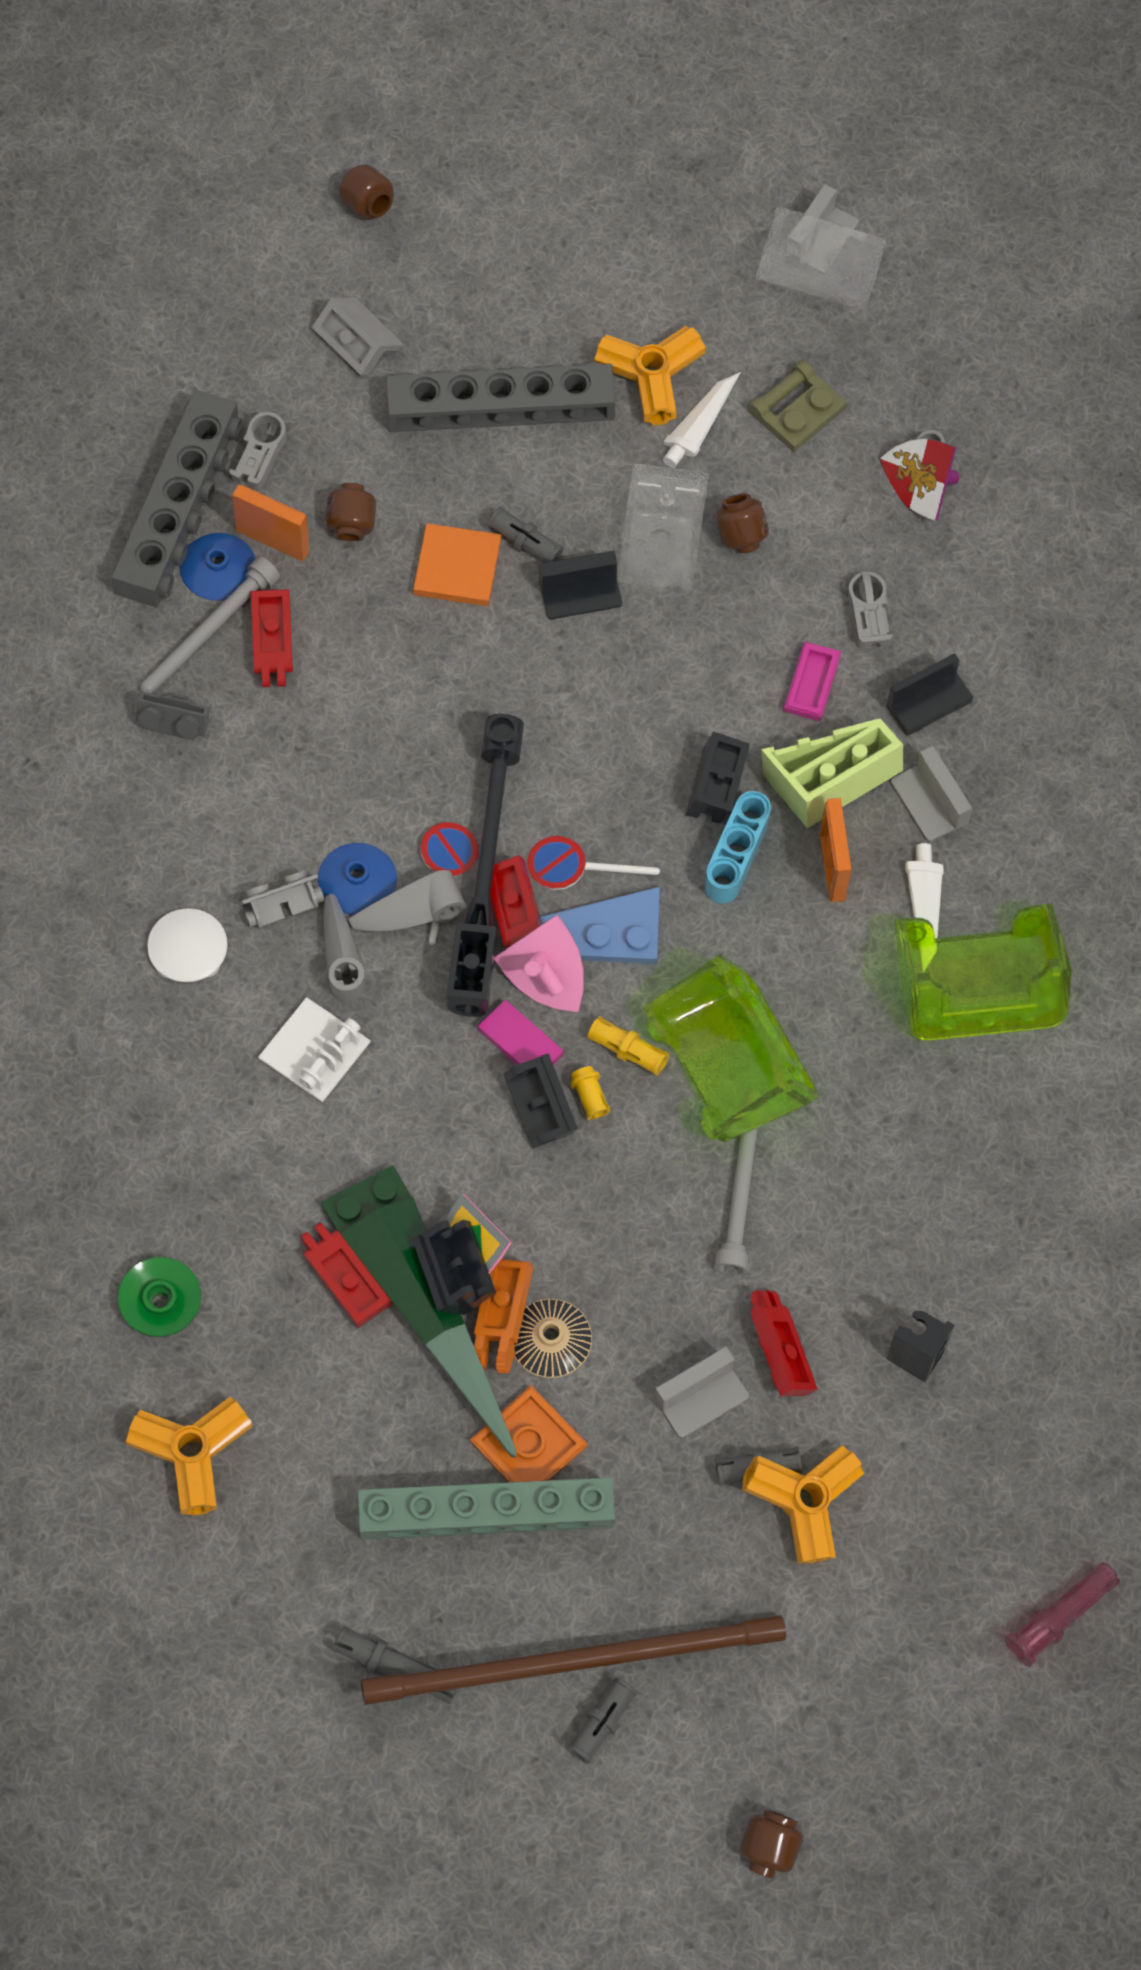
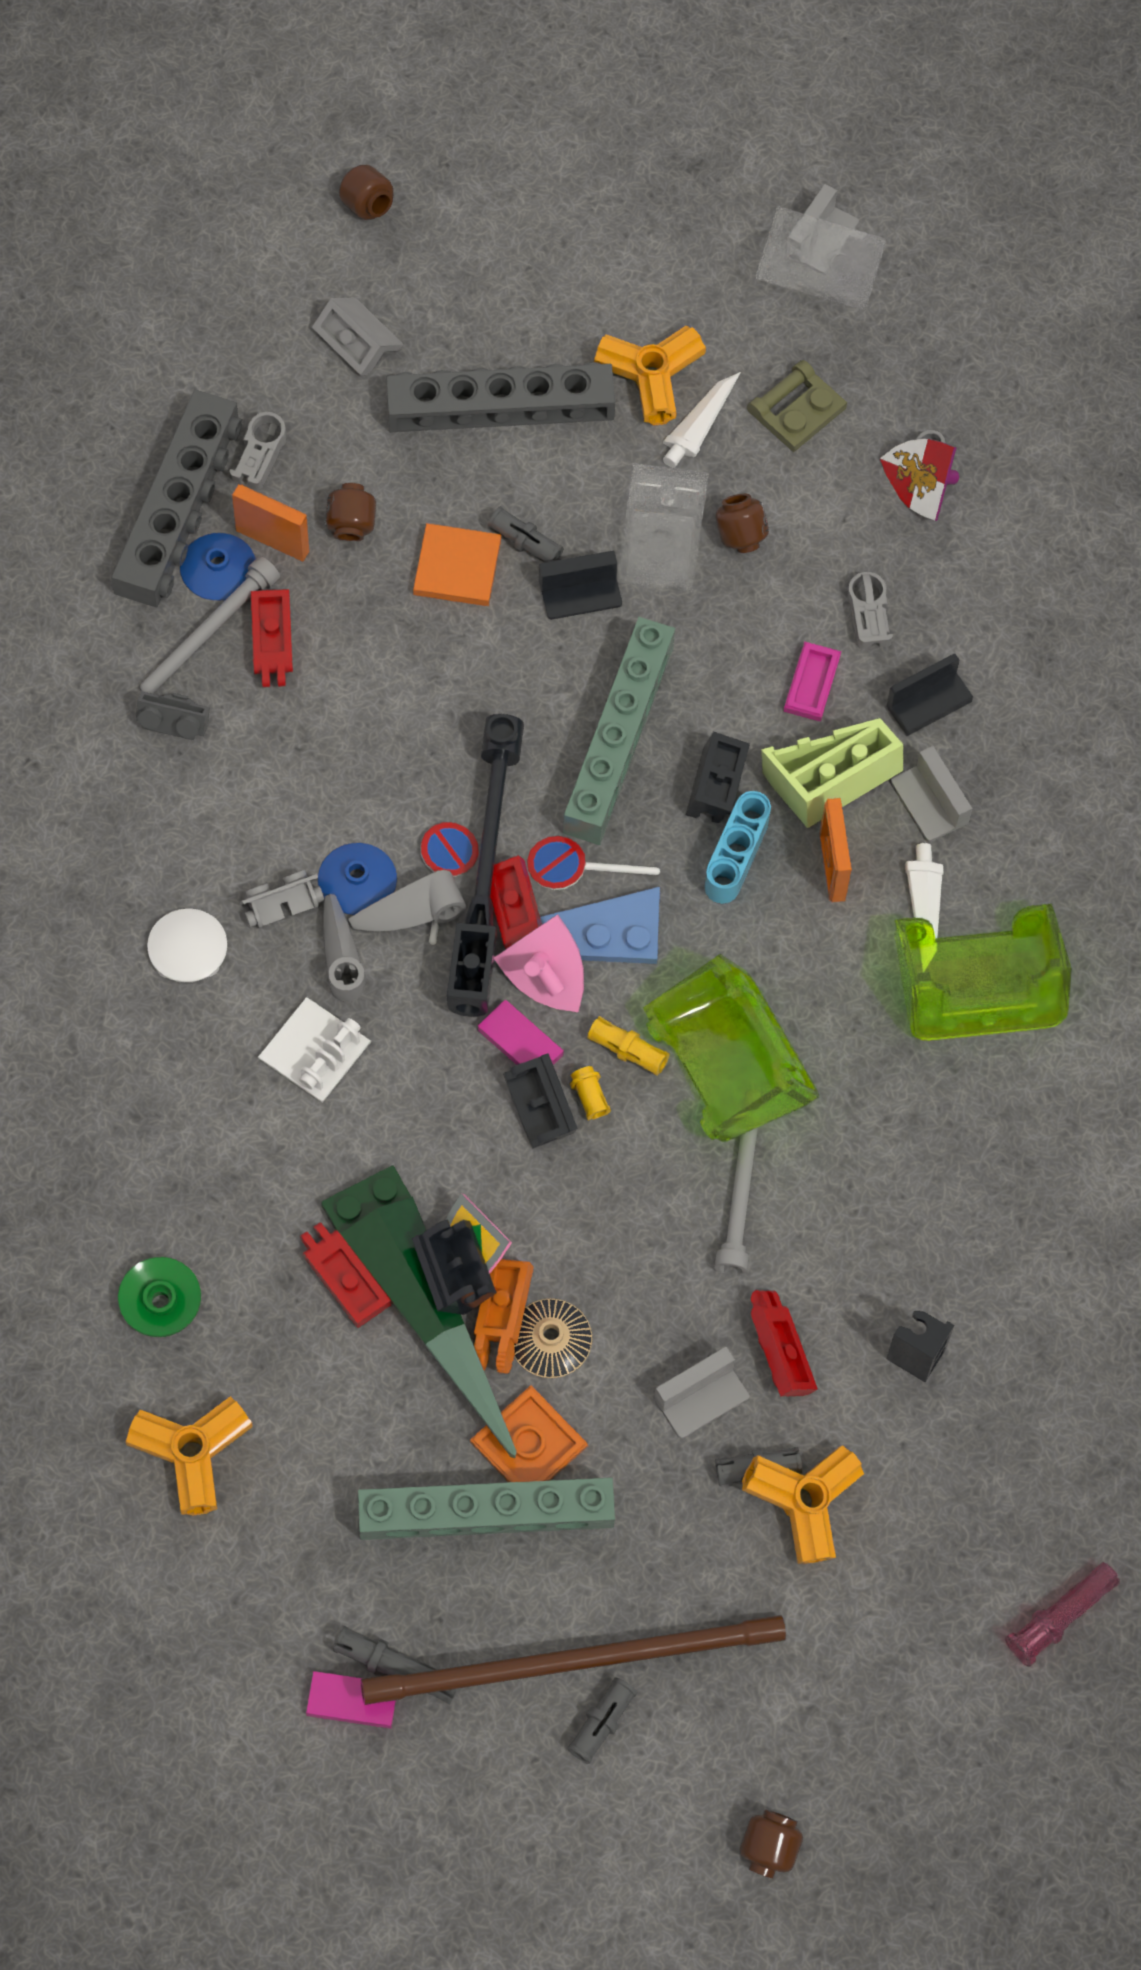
none -> dark pink tile [306,1671,396,1729]
none -> sand green brick [563,617,675,845]

